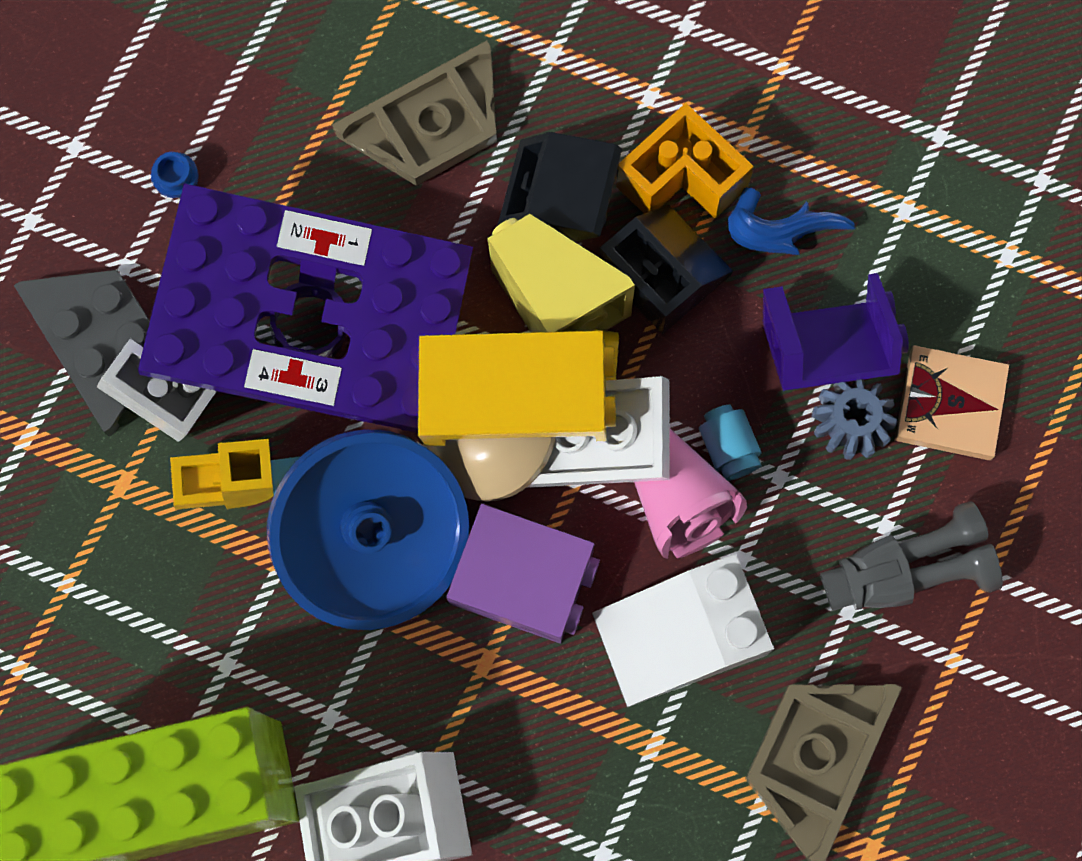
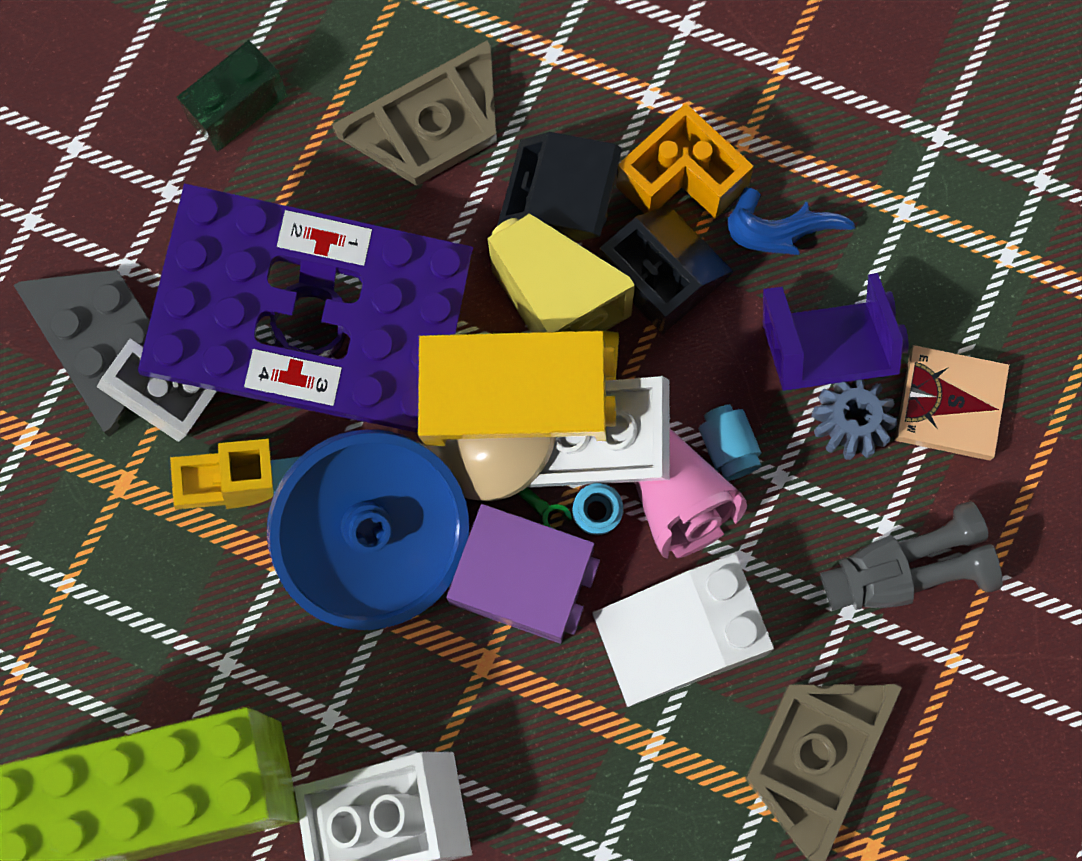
blue plate [151,152,199,198] -> none
none -> clear green brick [176,40,288,152]
none -> green hand [517,487,572,529]
none -> medium azure brick [572,483,623,535]

